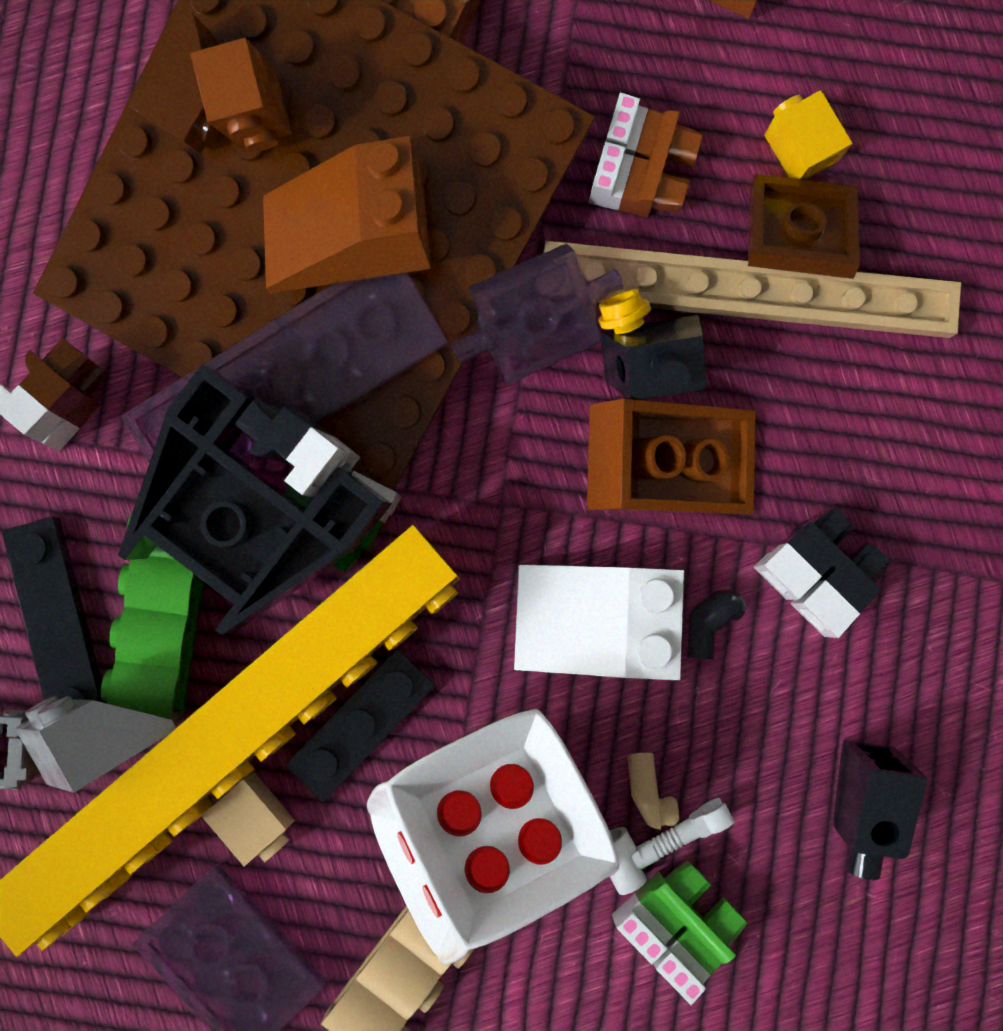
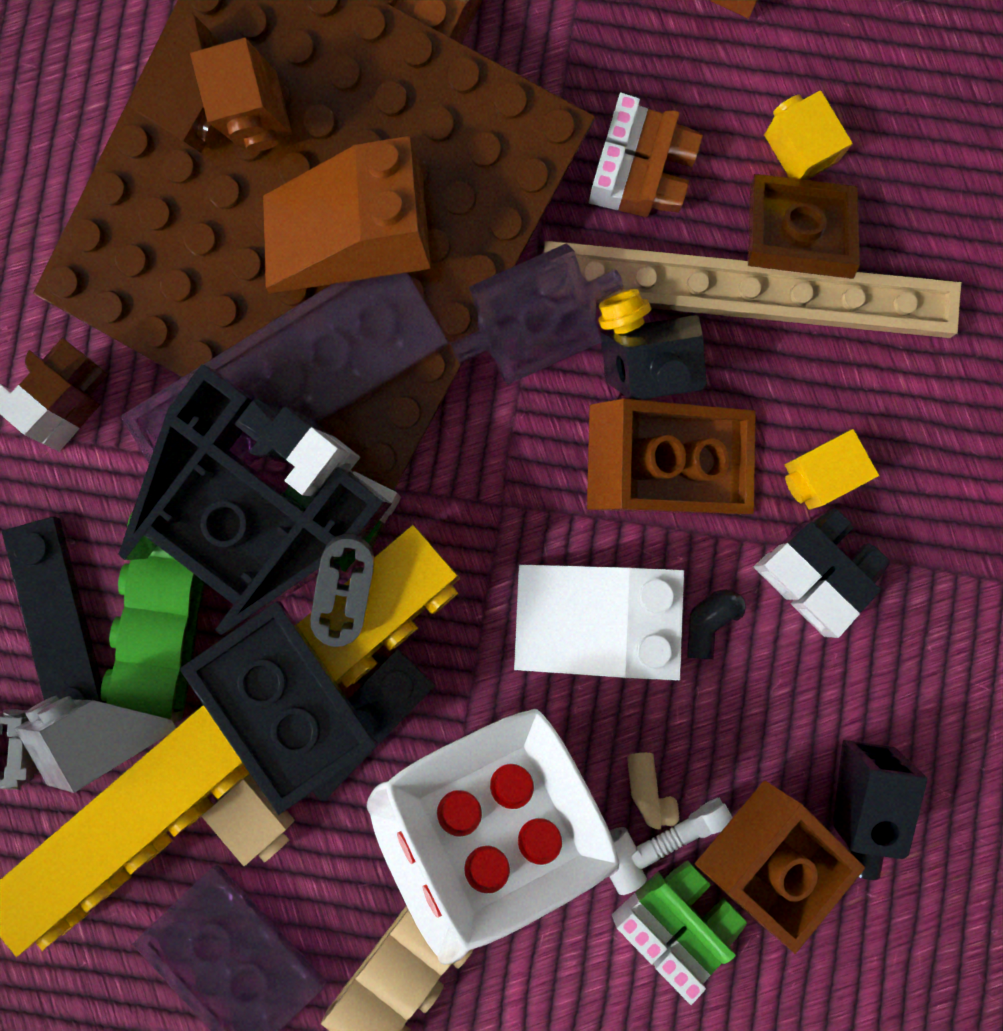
none -> black plate [180,601,378,815]
none -> dark grey beam [311,534,374,647]
none -> dark orange brick [695,780,865,954]
none -> yellow brick [784,429,879,510]

